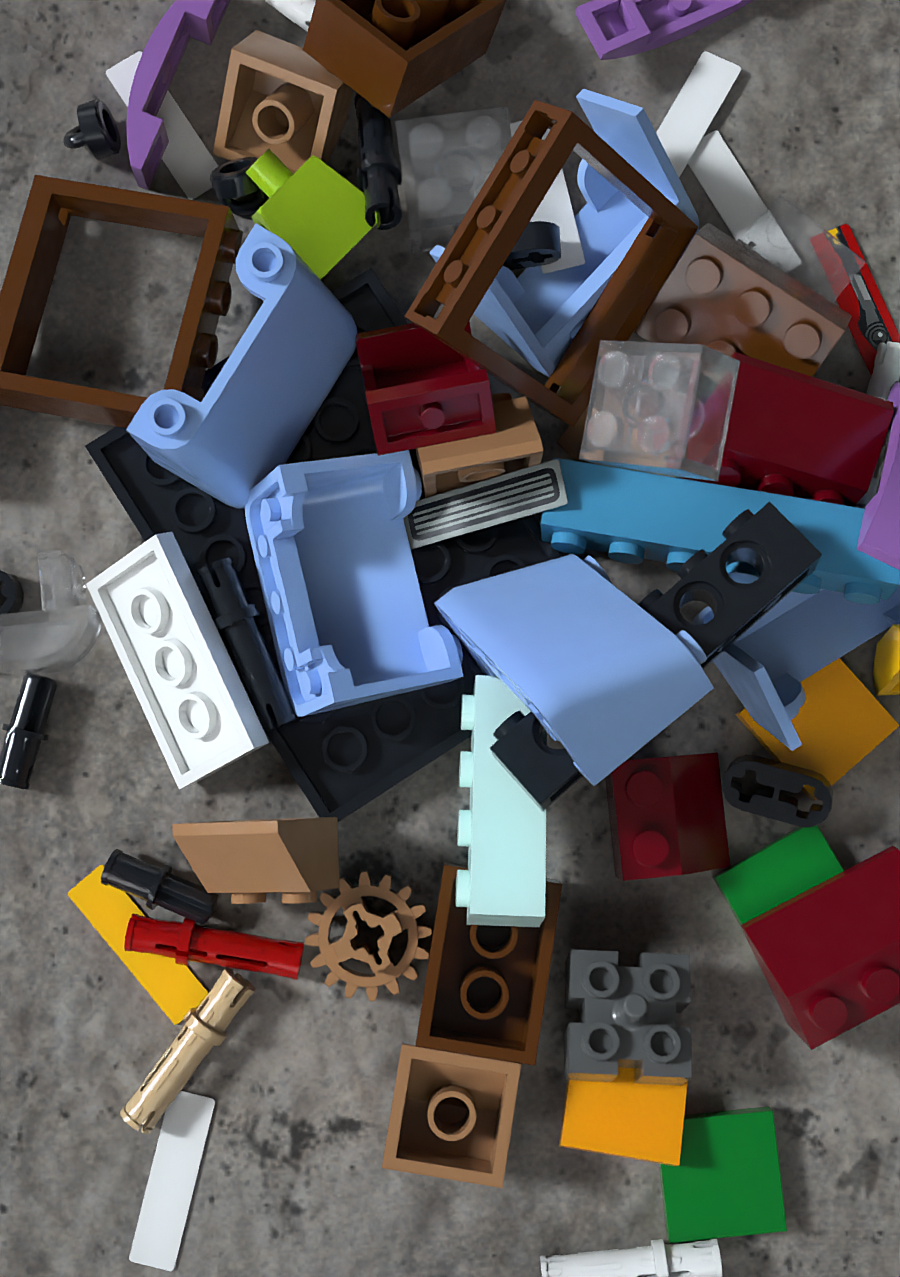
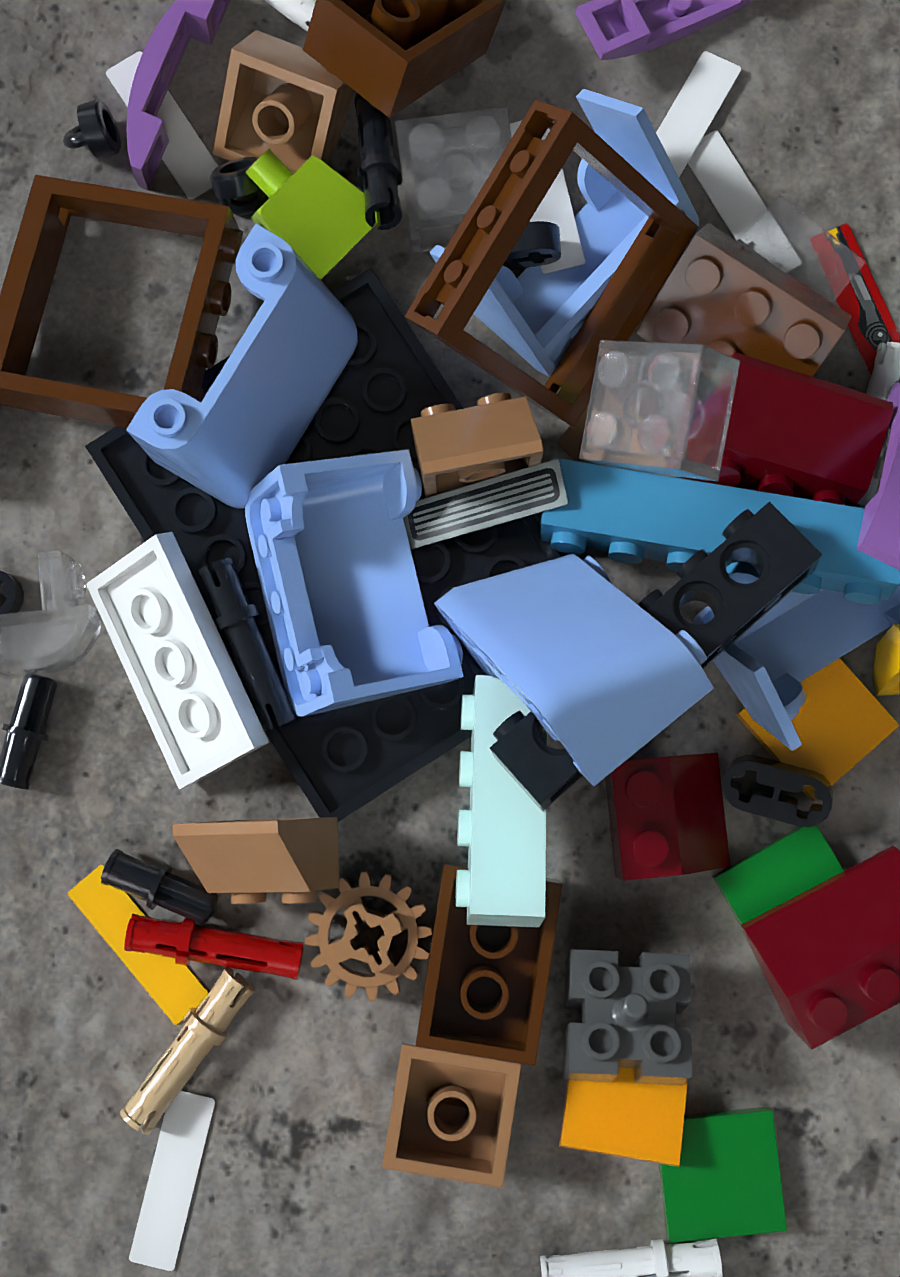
dark red panel [355,319,496,456] -> none

